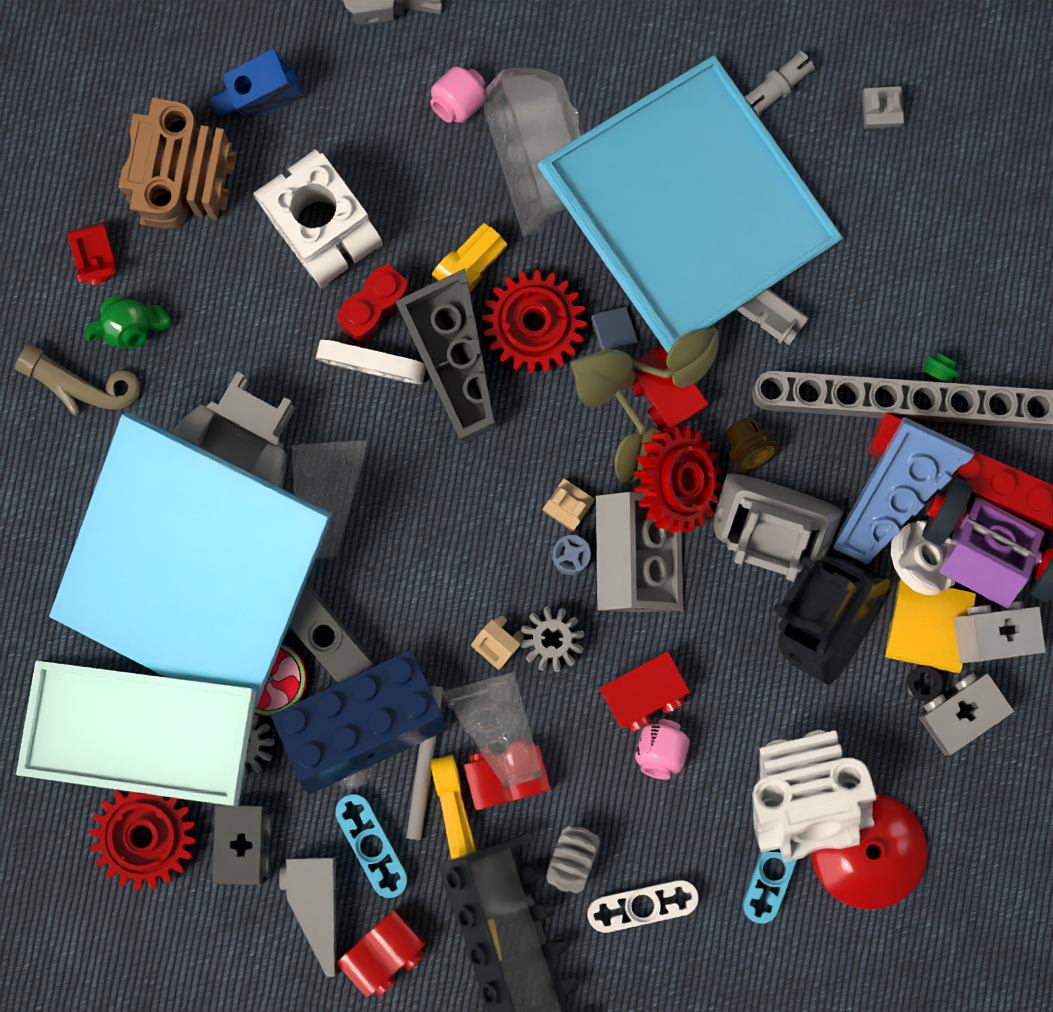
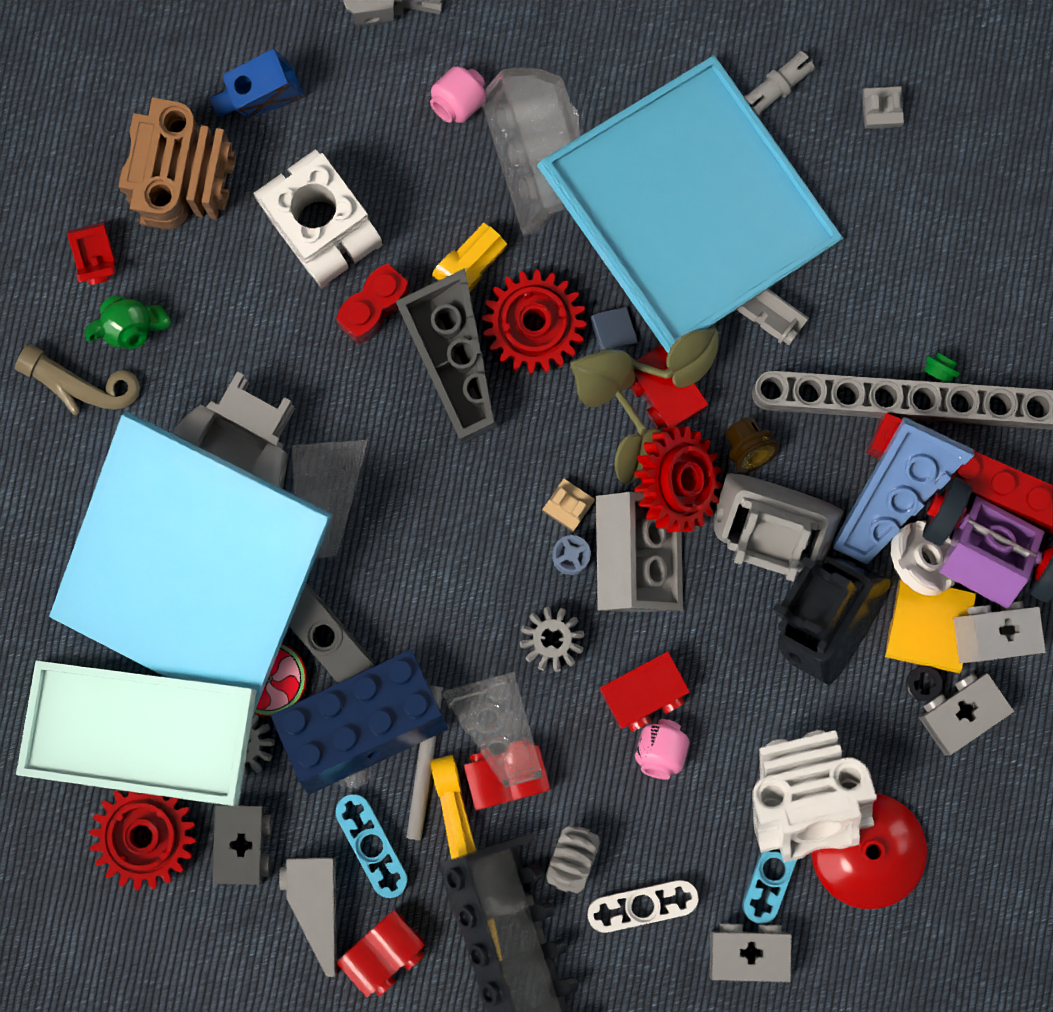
white beam [315,340,426,384] -> none
tan tile [471,615,525,670] -> none
none -> light grey brick [709,923,791,982]

